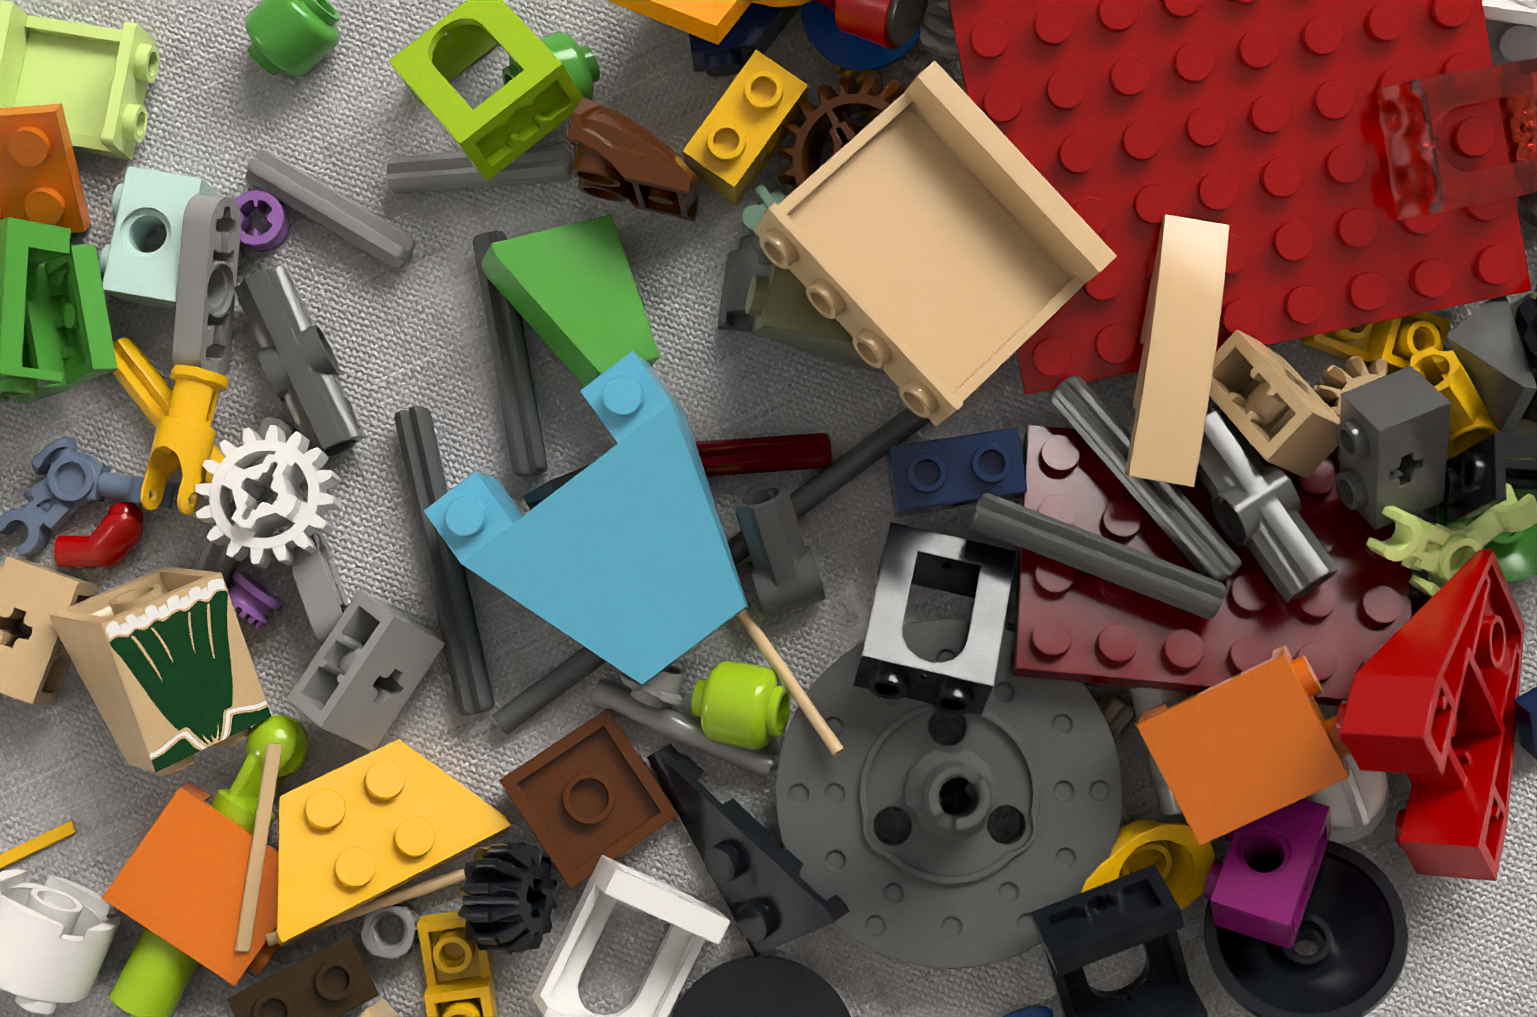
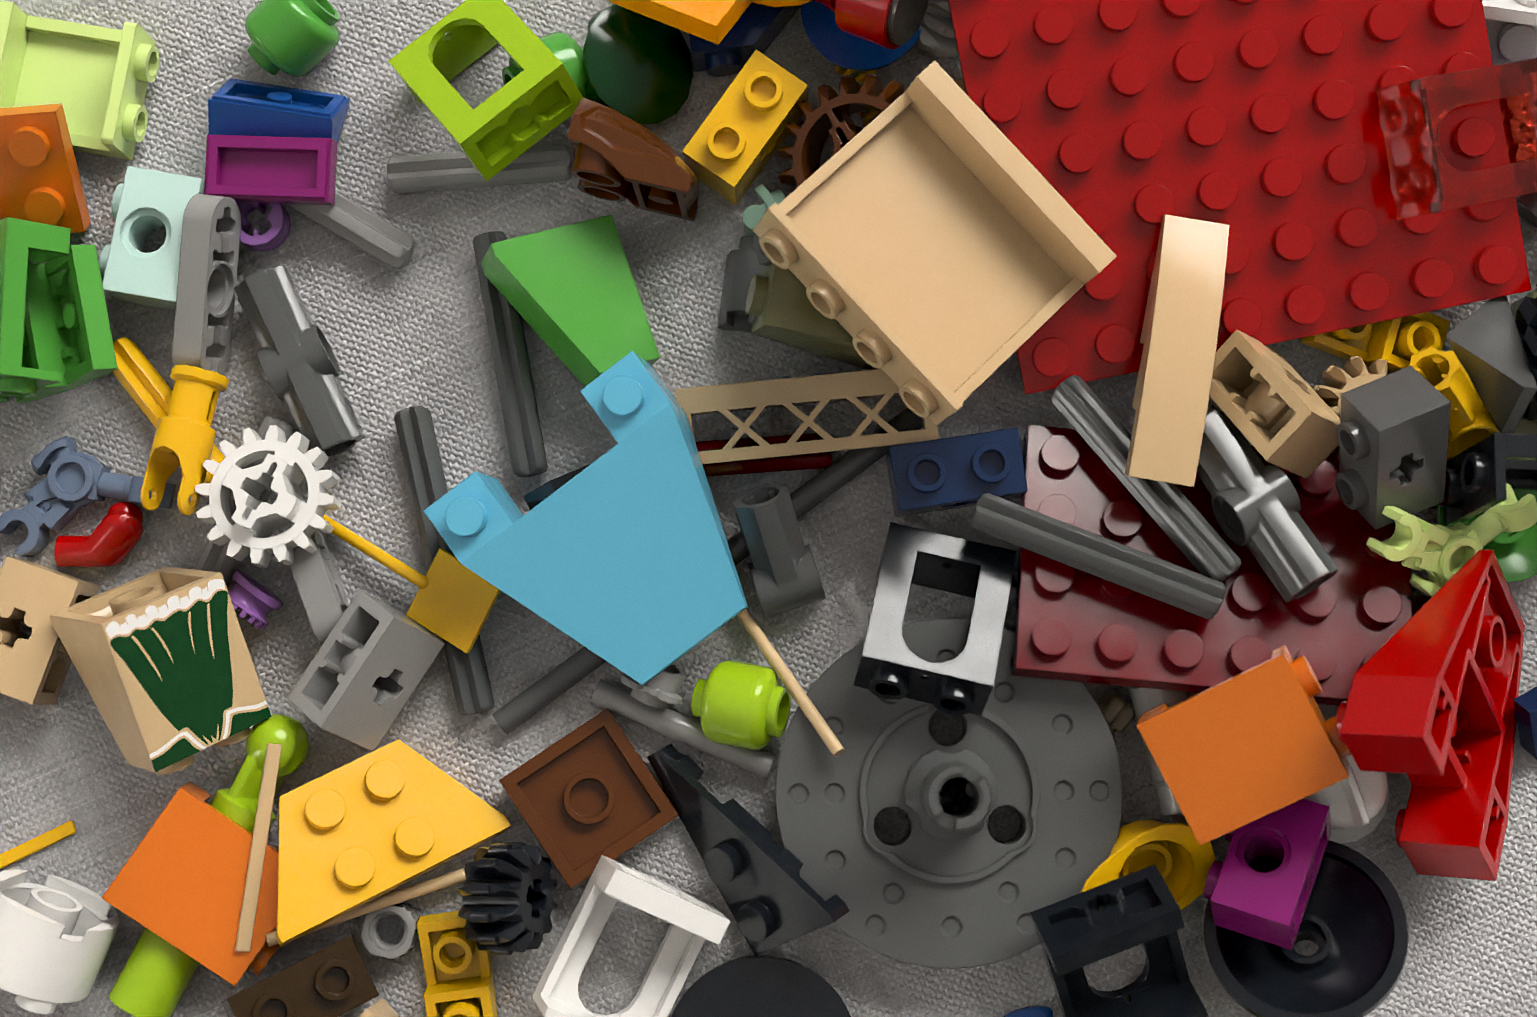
none -> magenta tile [204,135,338,205]
none -> blue slope [208,78,350,143]
none -> yellow piece [323,514,501,653]
none -> dark green dish [583,4,693,125]
none -> tan fence [676,369,939,464]

